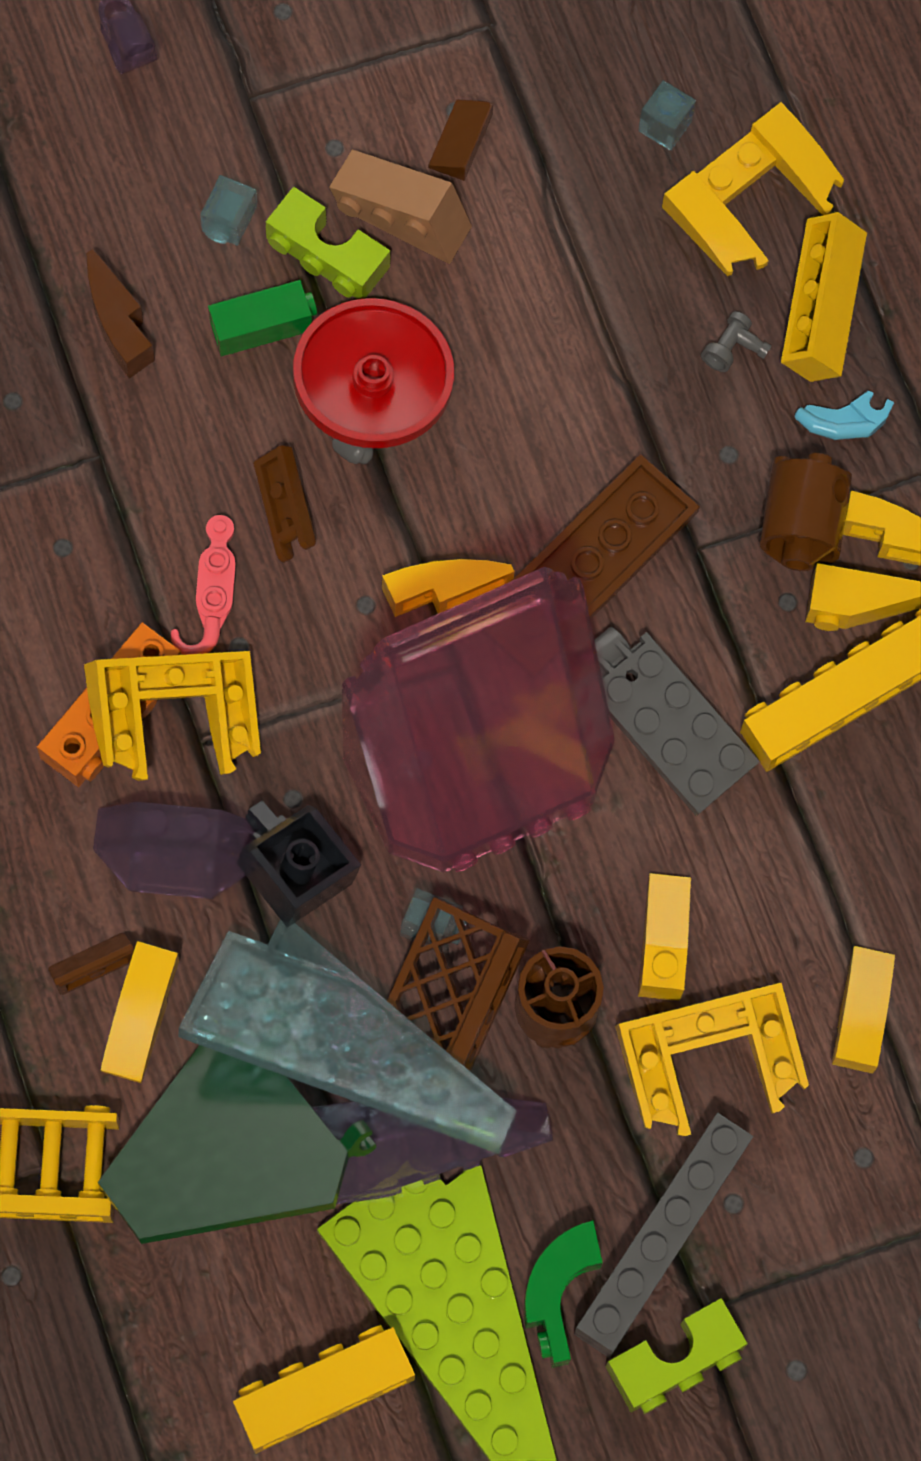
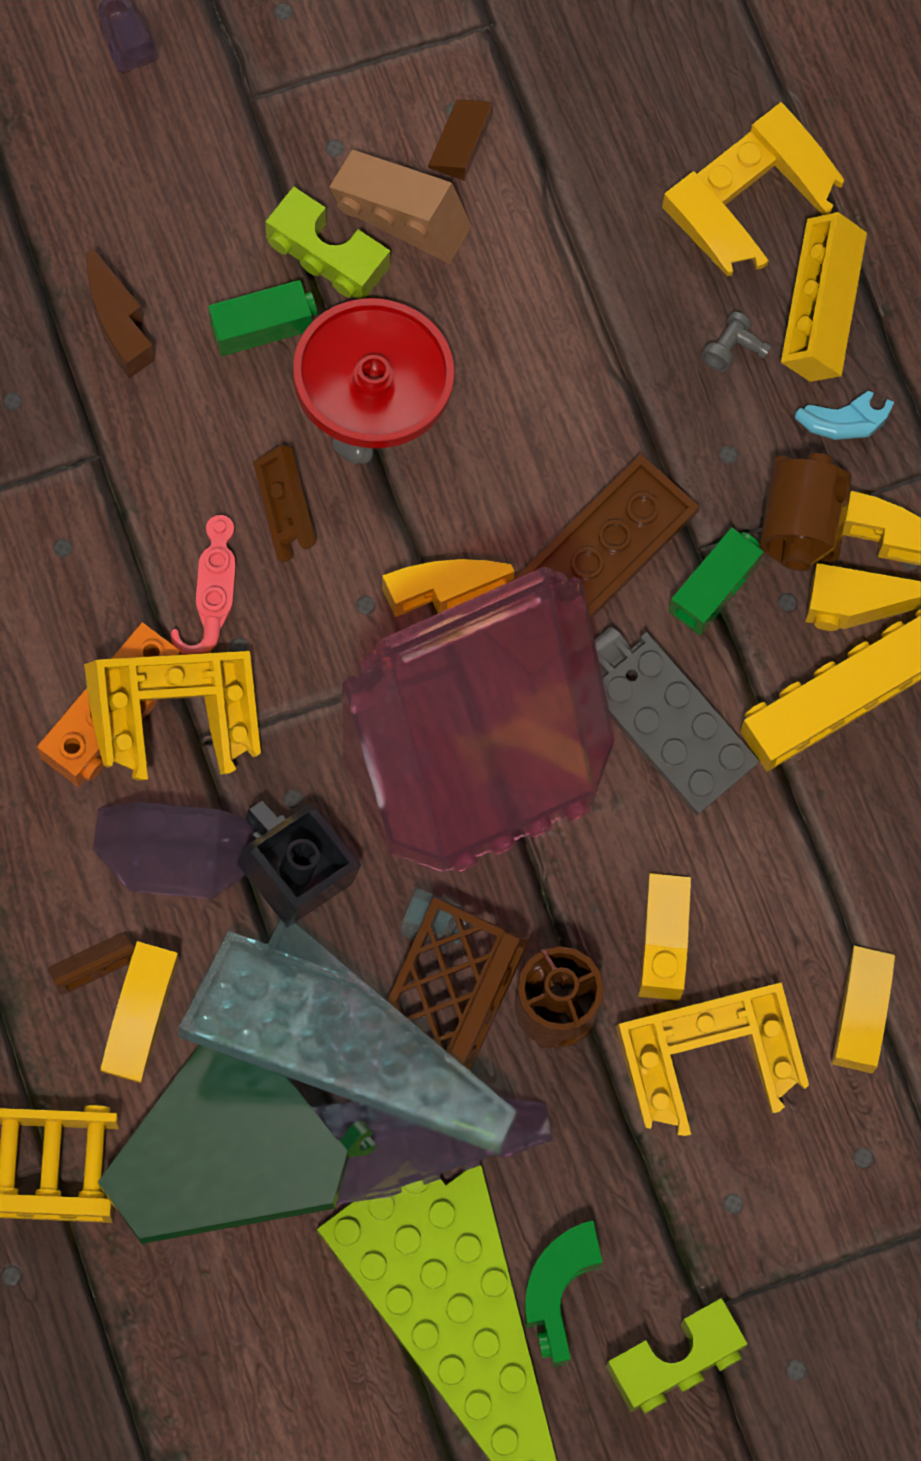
clear light blue brick [200,175,257,246] -> none
yellow brick [233,1325,415,1454] -> none
dark grey arch [574,1112,754,1359] -> none
clear light blue brick [638,80,696,151] -> none
none -> green brick [668,527,764,636]

